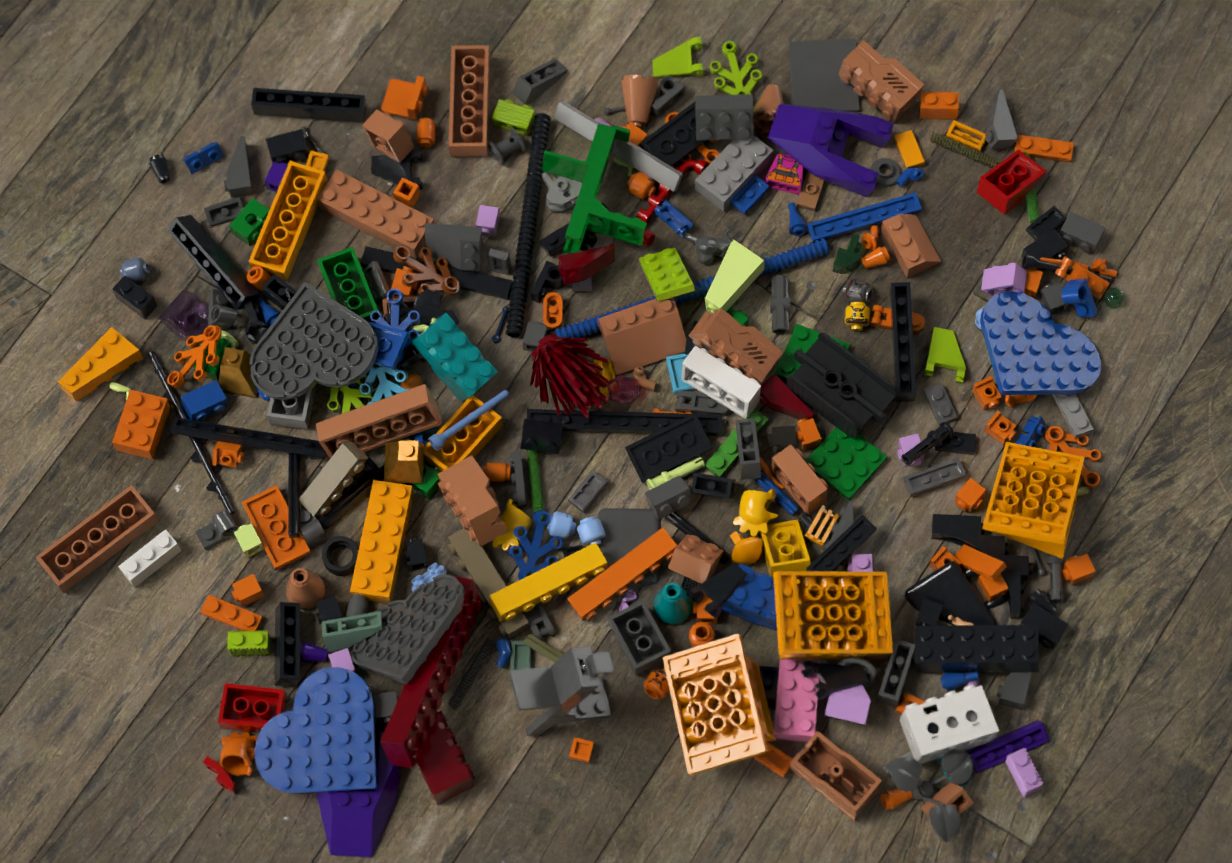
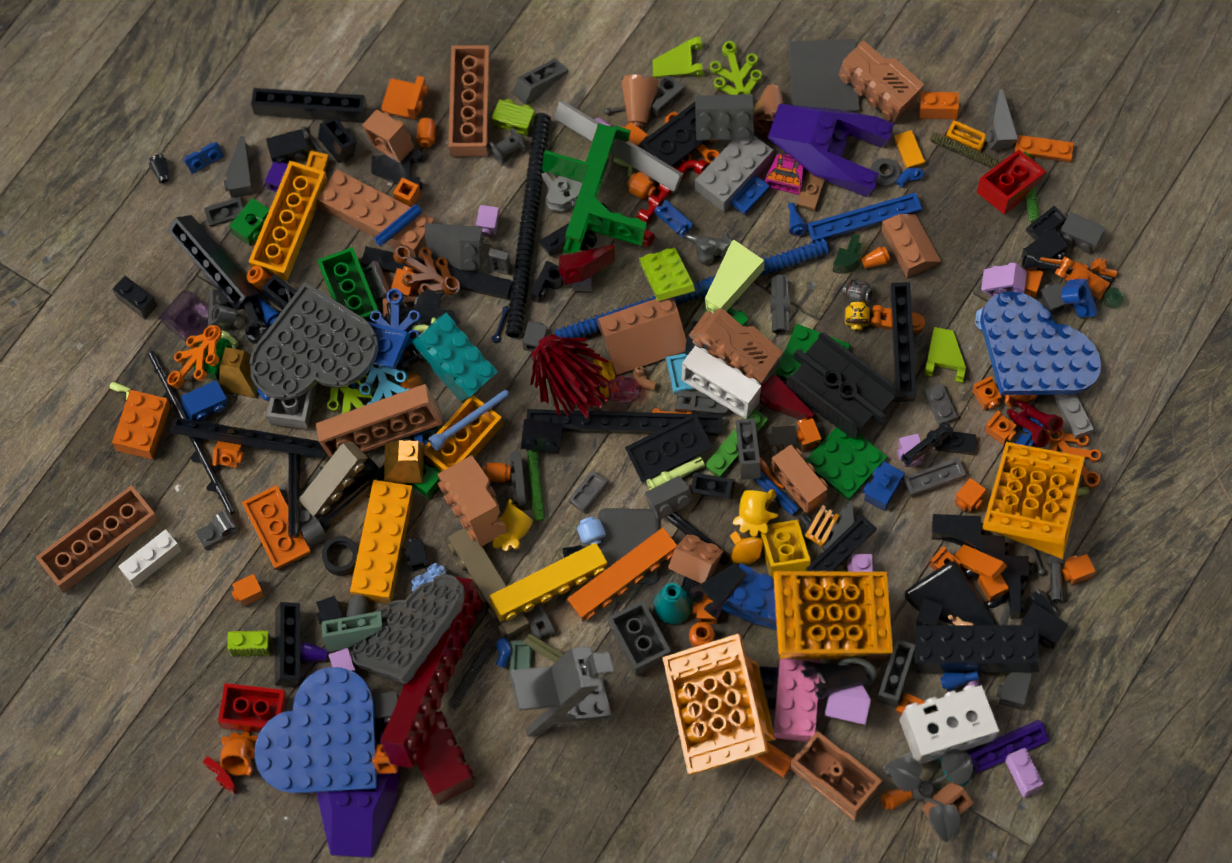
light orange wedge [58,327,143,402] -> none
sand blue head [120,258,150,283] -> none
orange plate [200,595,264,631] -> none
yellowish green brick [234,523,264,558] -> none
nougat cone [286,568,325,609] -> none
blue plant [509,510,563,580] -> none
orange plate [543,292,563,331] -> none
light blue head [545,511,576,539] -> none
orange plate [569,737,594,763] -> none
lavender piece [619,589,637,612] -> none
orange head [644,669,670,699] -> none
orange plate [861,225,878,251] -> none
none -> black brick [318,117,357,163]
none -> orange brick [372,744,398,774]
none -> blue axle [374,204,422,246]
none -> blue brick [863,462,905,511]
none -> dark red piece [1006,399,1063,448]

